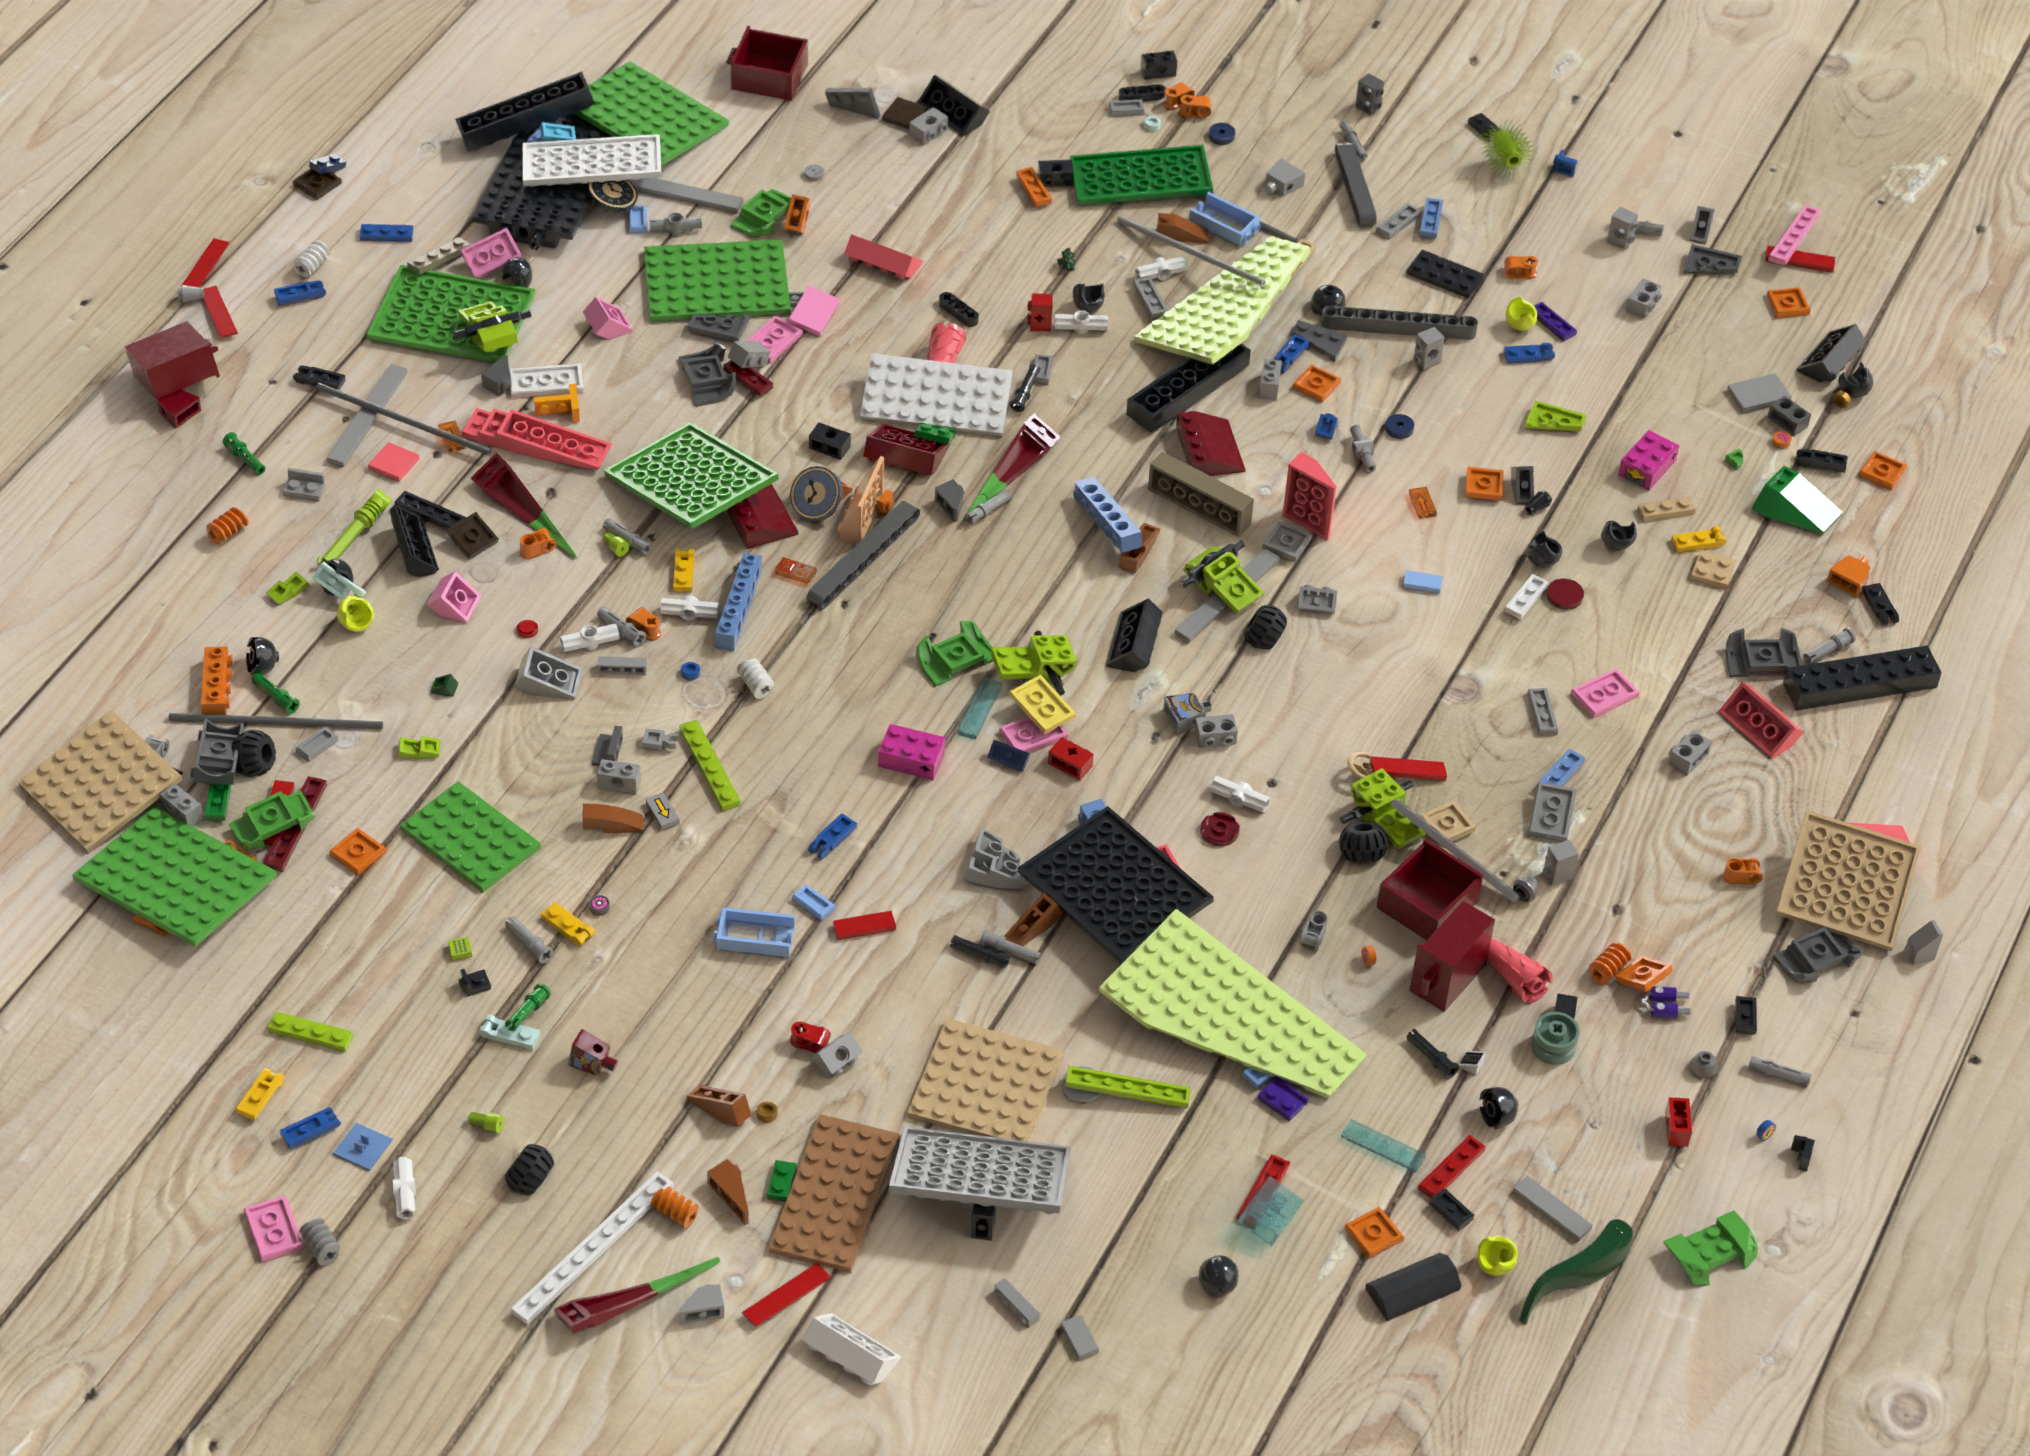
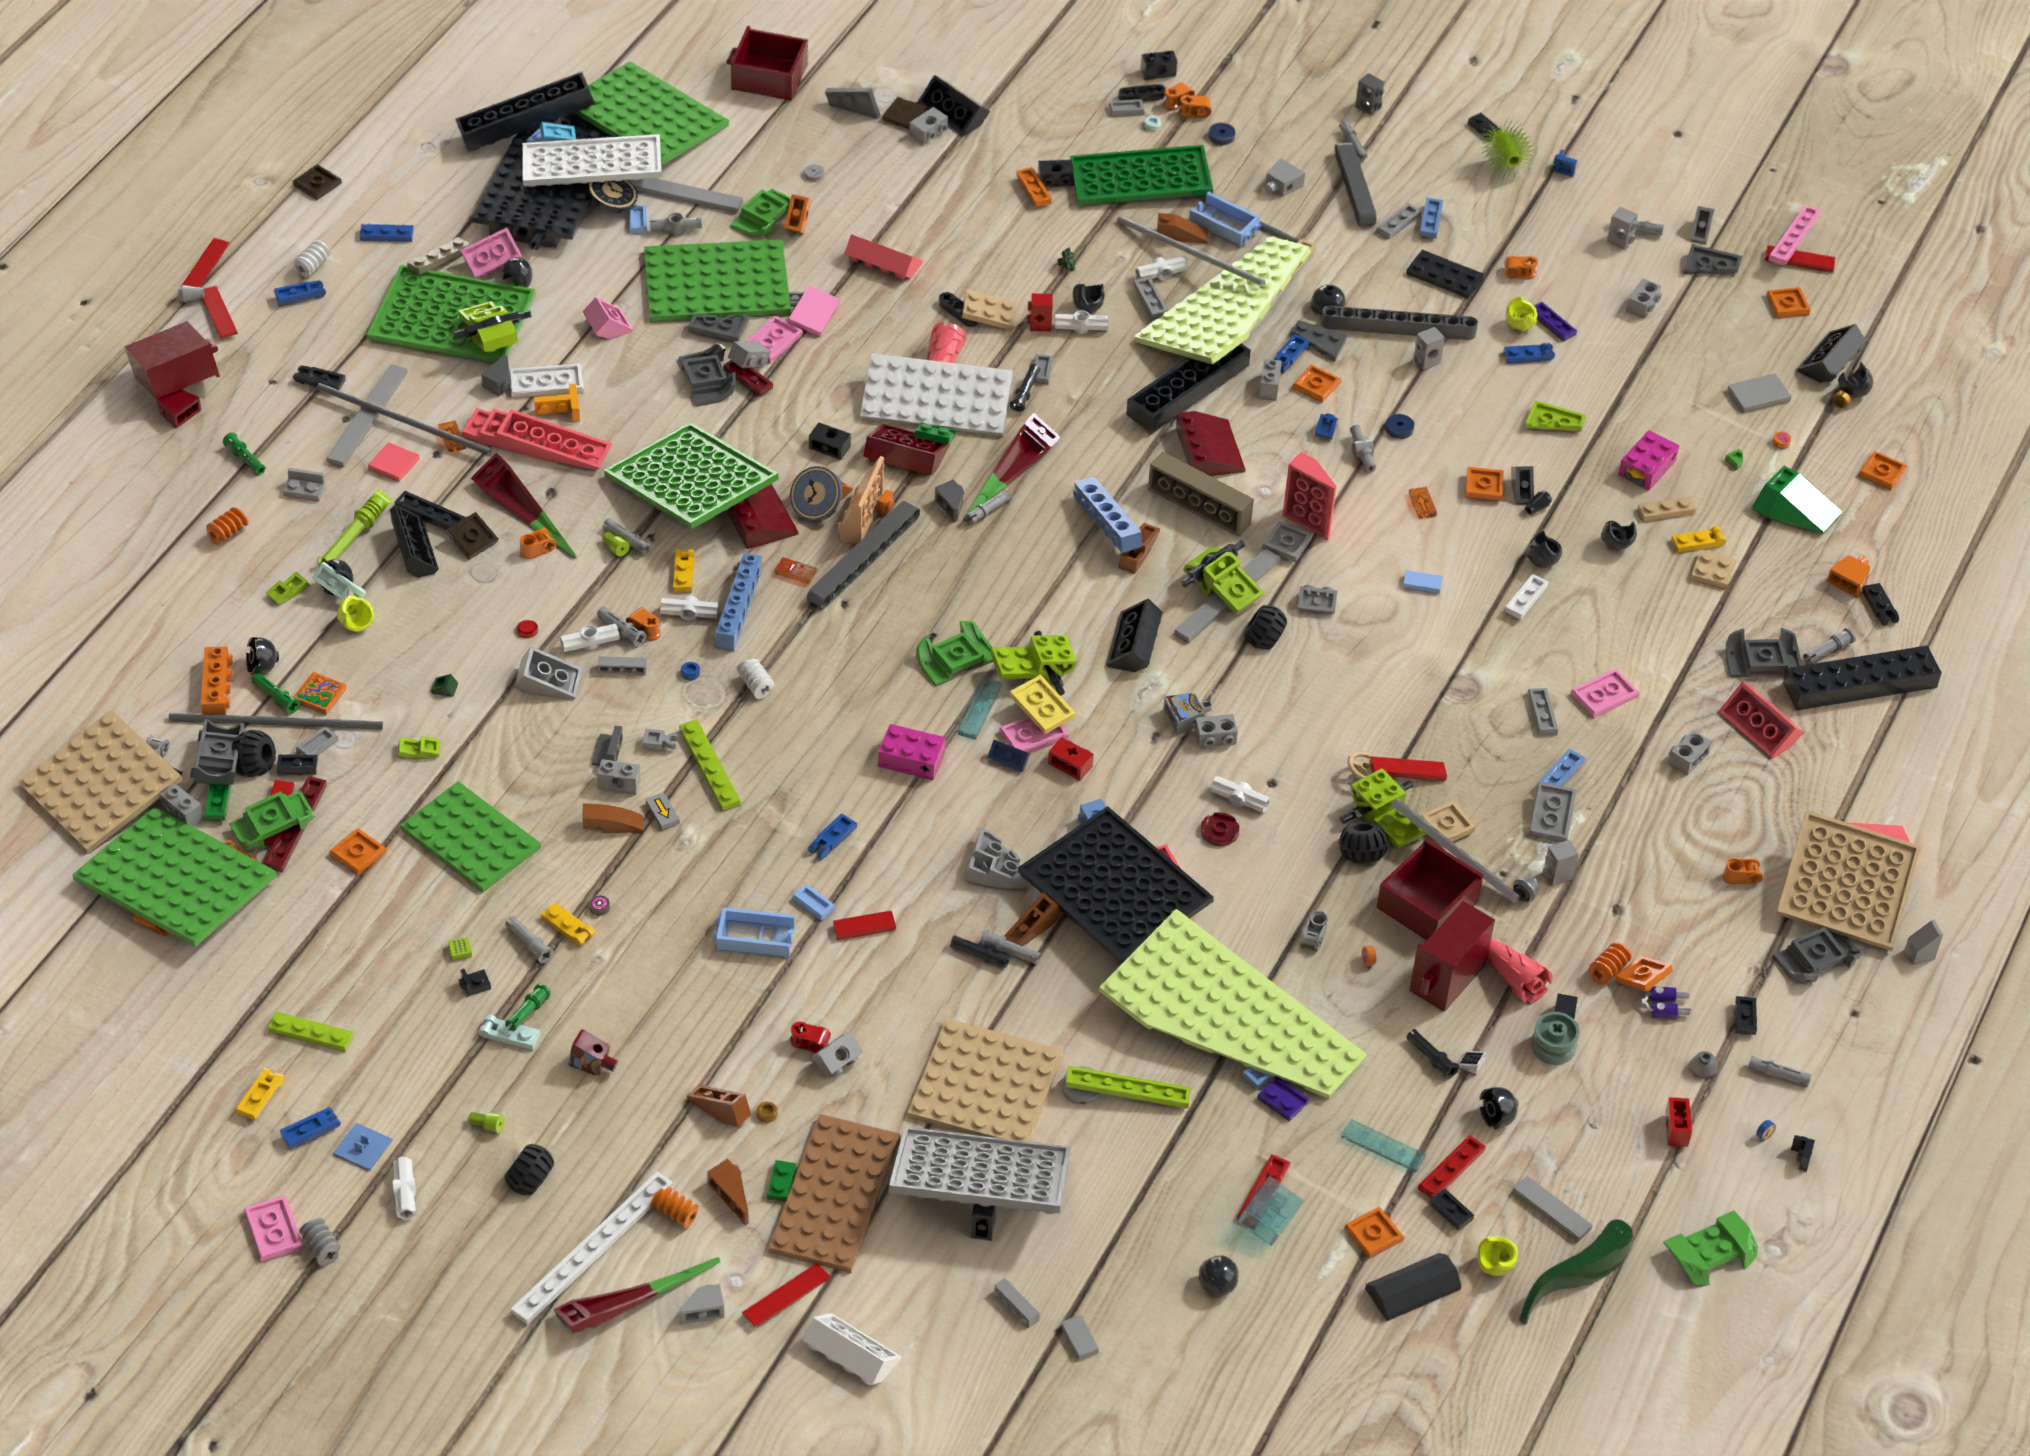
dark blue plate [309,154,346,174] -> none
bright pink slope [427,571,481,623] -> none
dark red tile [1547,578,1584,610] -> none
dark grey brick [1767,395,1811,436] -> none
black hinge [1795,449,1848,473] -> none
none -> black plate [276,754,318,775]
none -> orange tile [293,672,347,714]
none -> tan plate [962,289,1017,331]

